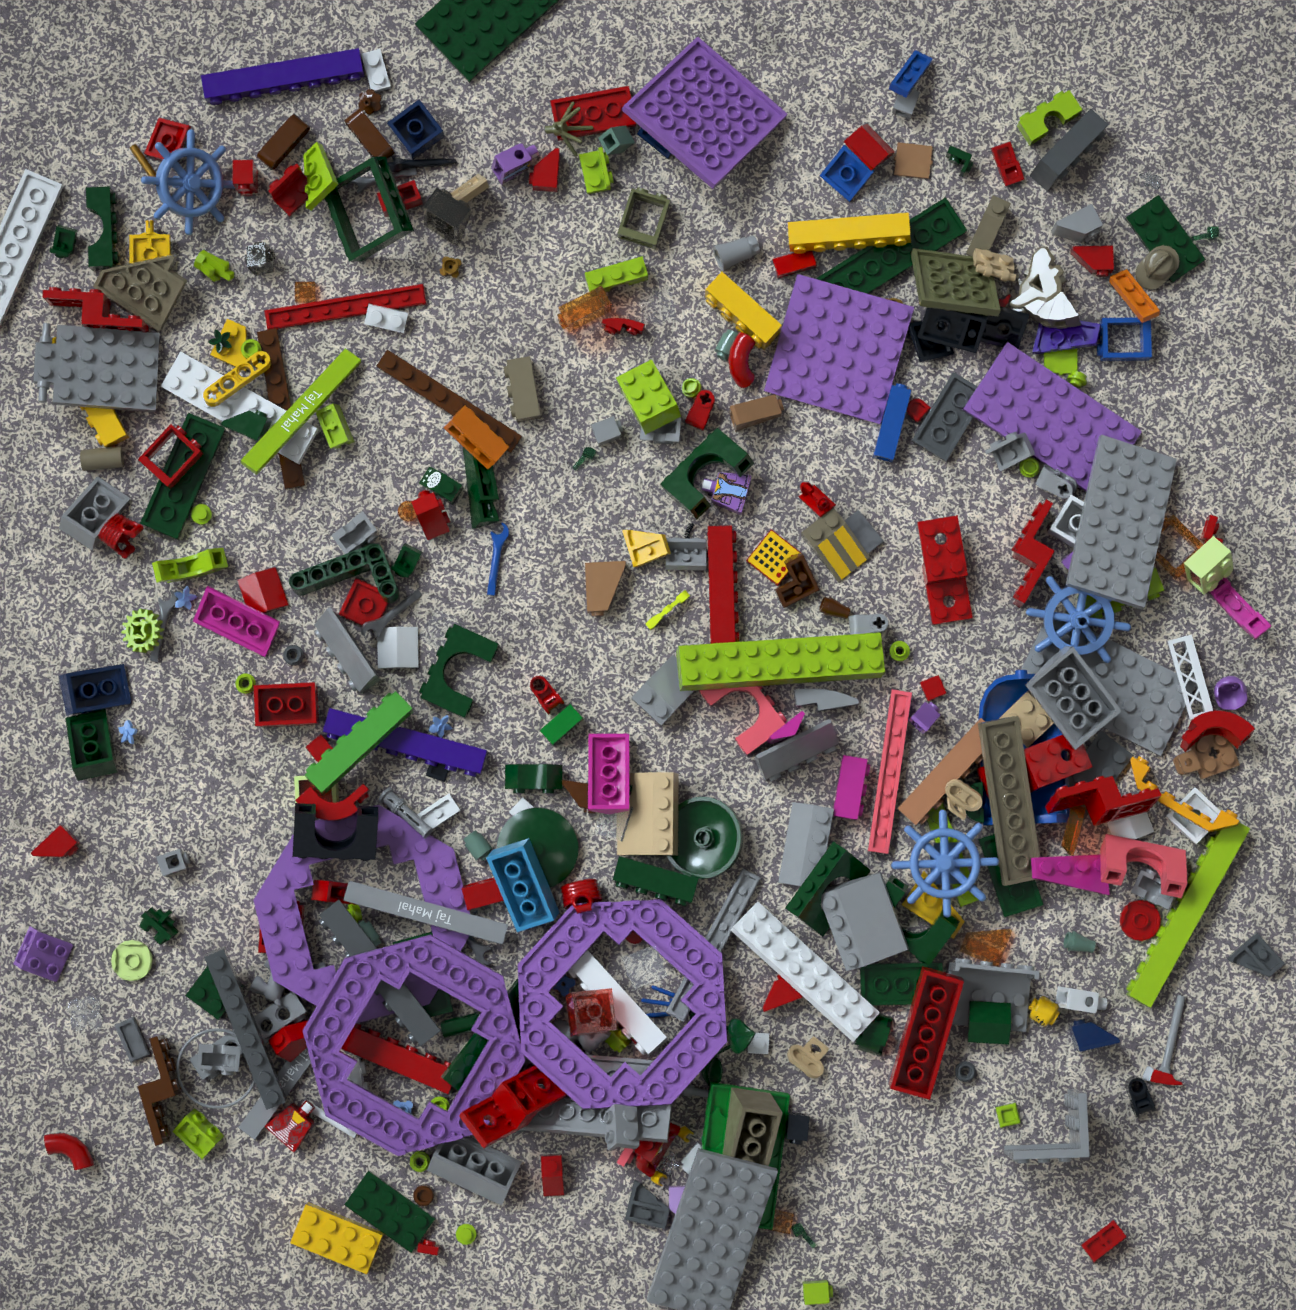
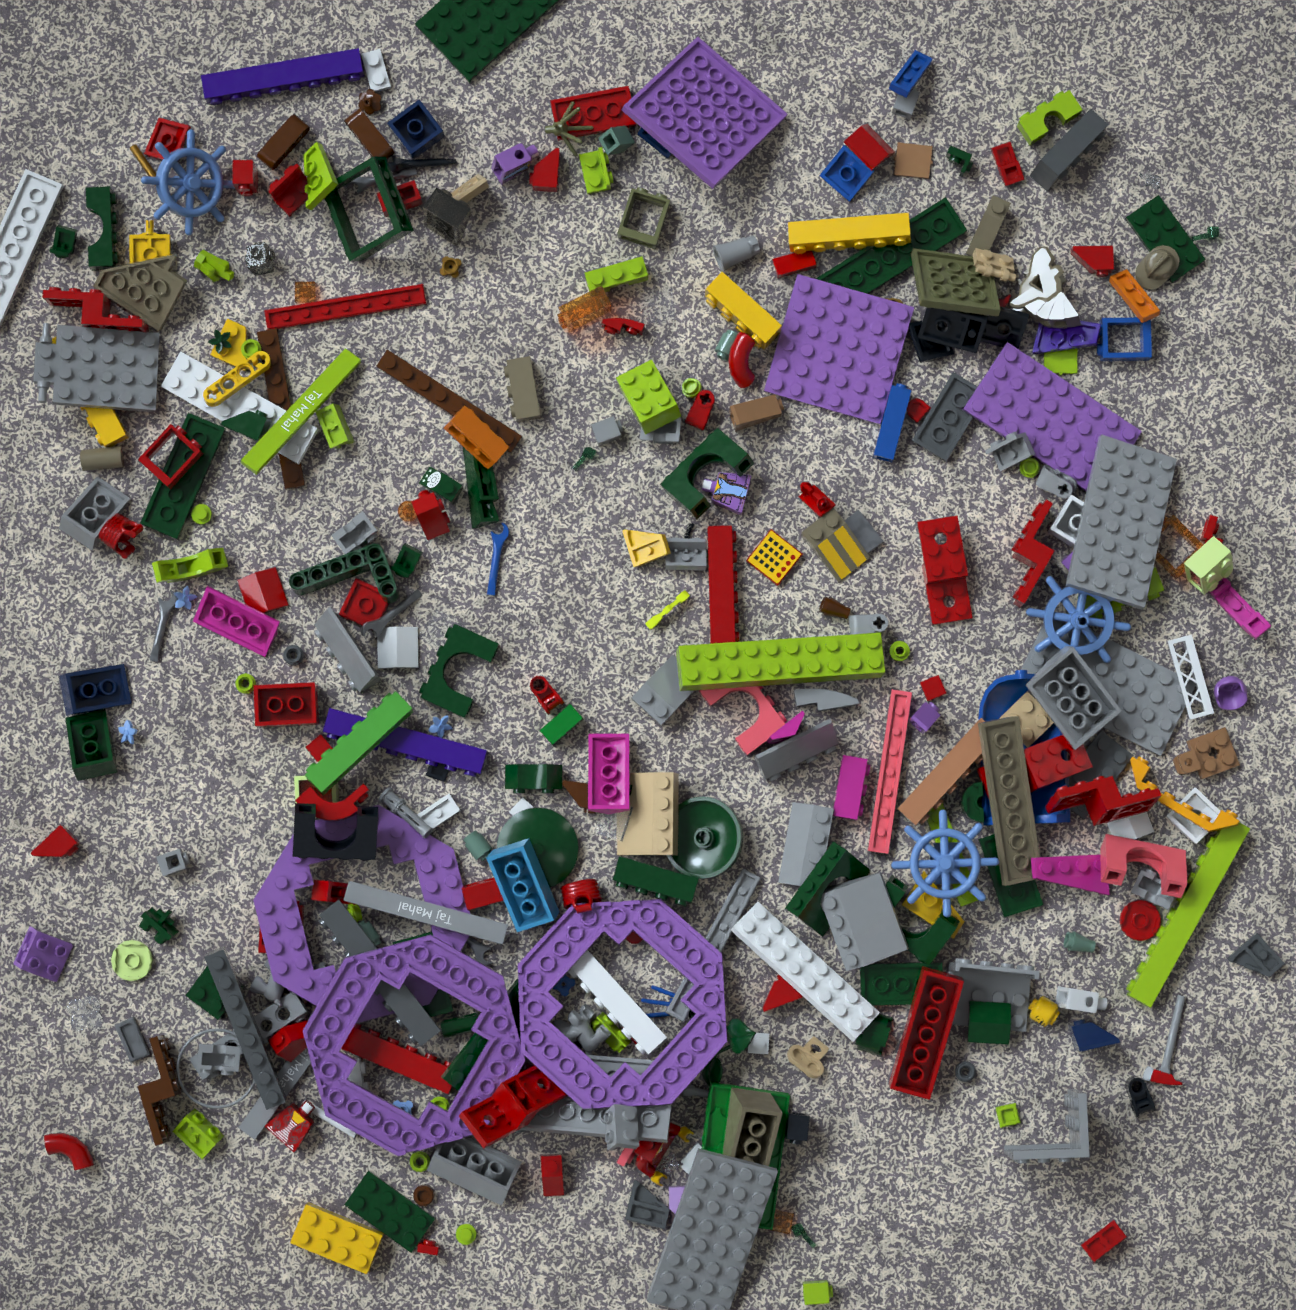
lime gear [121,608,164,653] -> none
white plate [364,304,408,333] -> none
clear red brick [566,988,617,1037] -> none
medium nougat slope [585,561,626,617] -> none
clear piece [622,945,668,990] -> none
reddish brown brick [774,553,820,608] -> none
tan bracket [945,779,982,820] -> none
clear orange wing [959,929,1012,967] -> none
light grey slope [1051,204,1103,243] -> none
clear orange slope [1061,804,1086,856] -> none
lime plate [1067,371,1087,388] -> none
red arch [1180,711,1255,752] -> none

